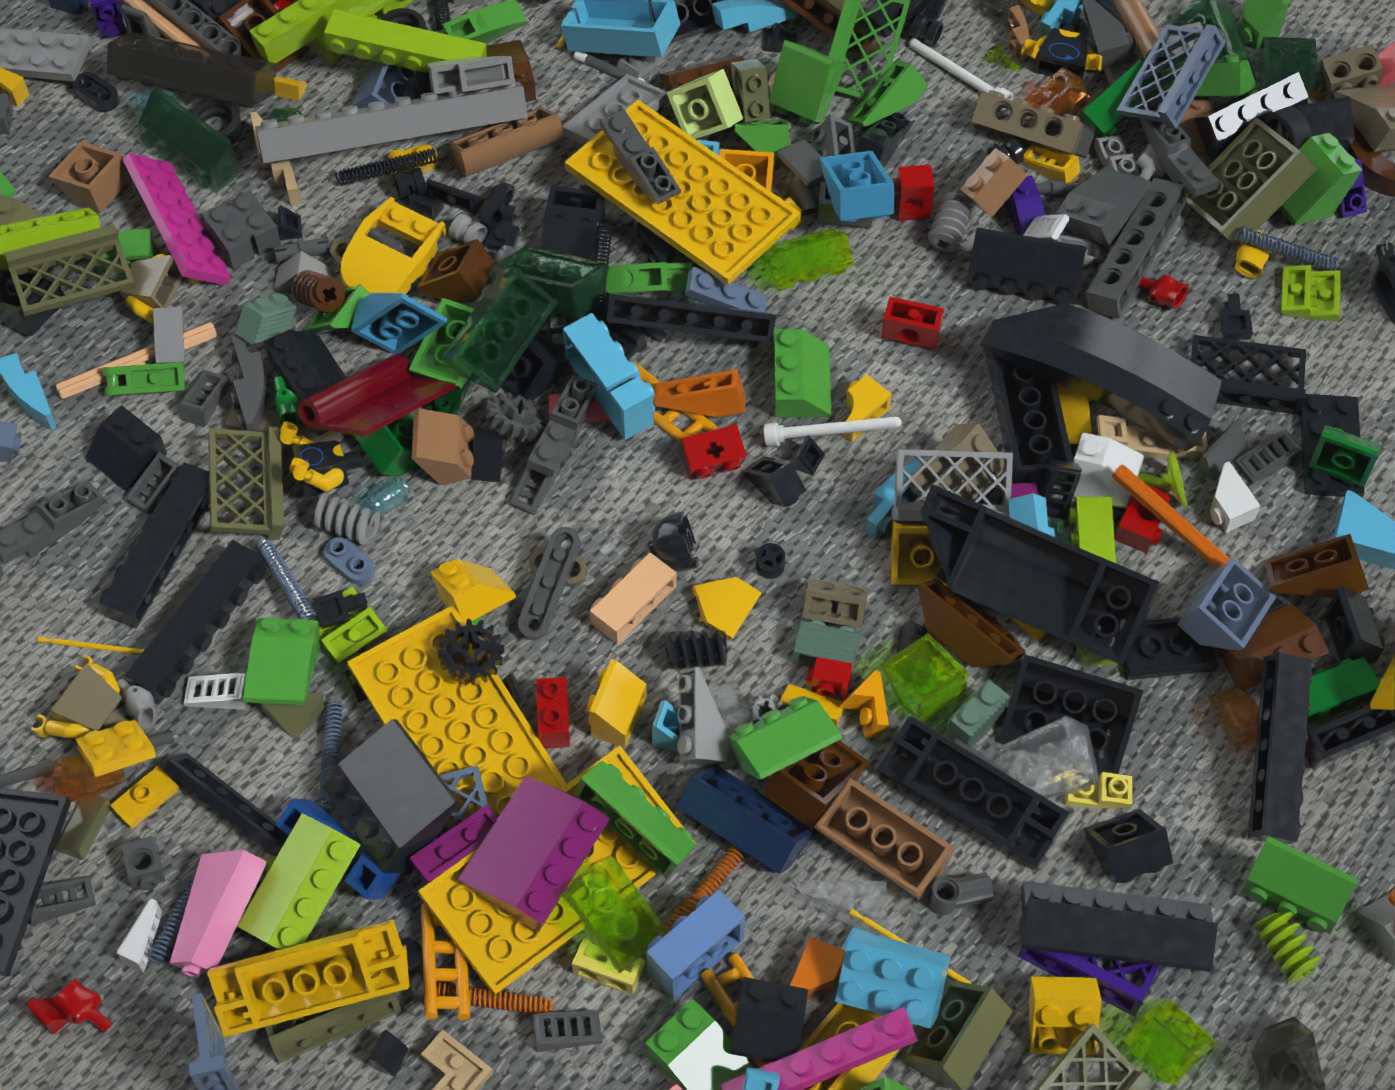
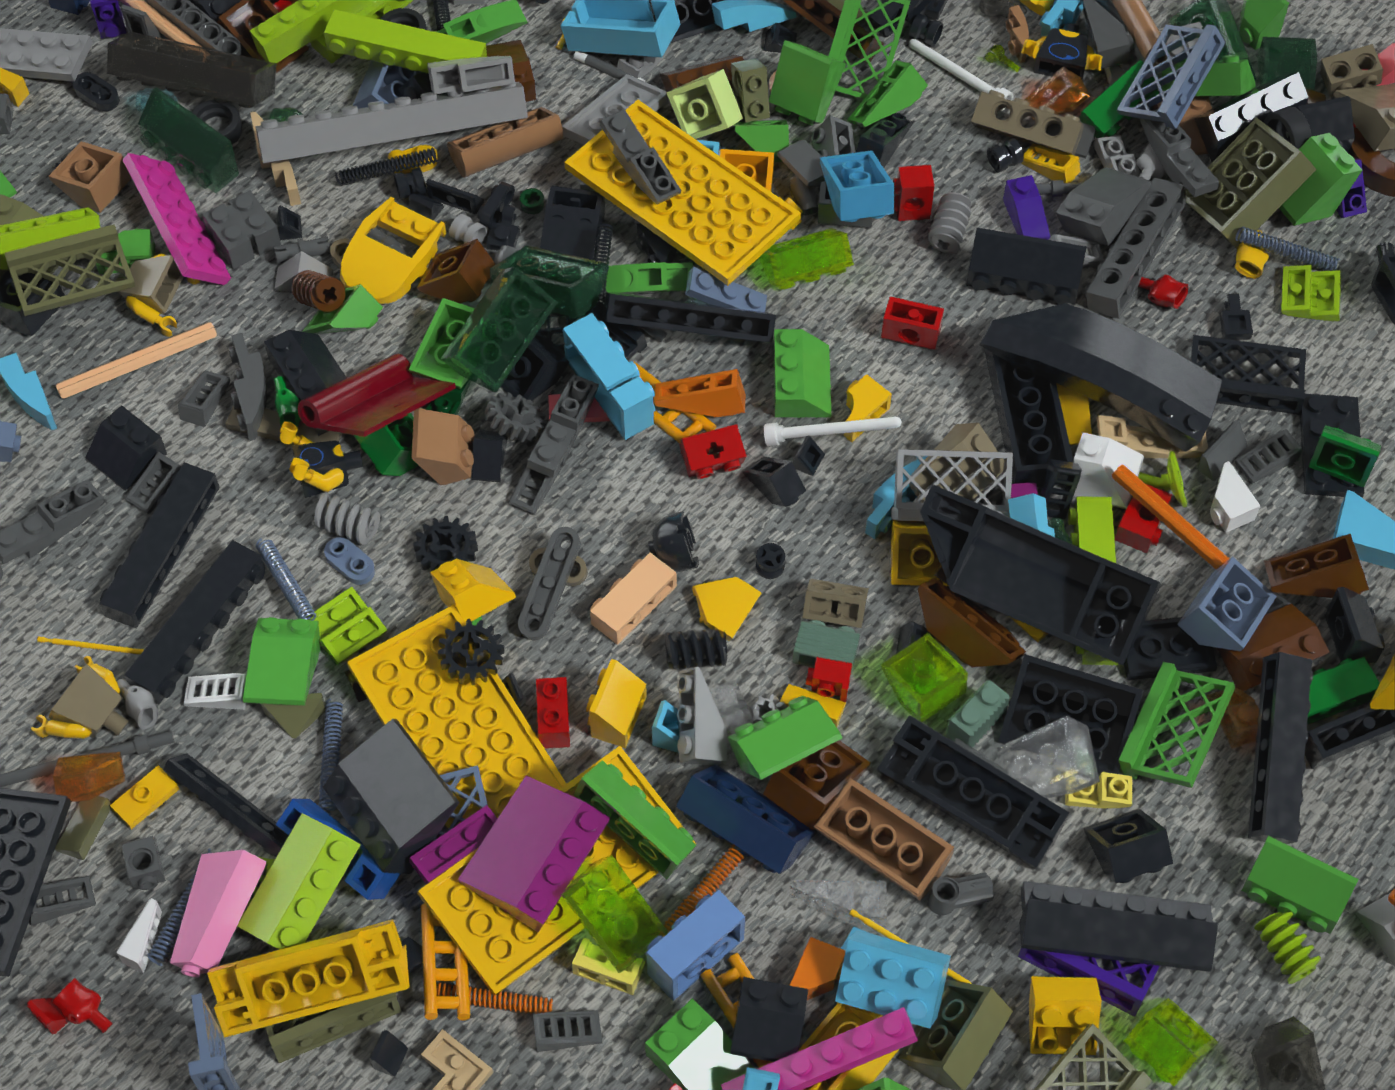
yellow plate [76,719,156,777] -> none
bright green plate [103,362,186,396] -> none
light grey slope [153,307,185,364] -> none
olive fence [208,427,284,540] -> none
sand green brick [235,293,297,344] -> none
yellow slope [274,76,307,101] -> none
black plate [312,590,368,629] -> none
dark azure slope [351,293,447,354] -> none
clear light blue brick [365,476,410,515] -> none
light orange slope [840,670,889,738] -> none
medium nougat slope [960,148,1028,217] -> none
white slope [1023,214,1069,241] -> none
none -> black gear [413,516,478,571]
none -> dark green bush [520,188,545,215]
none -> bright green fence [1118,662,1235,788]

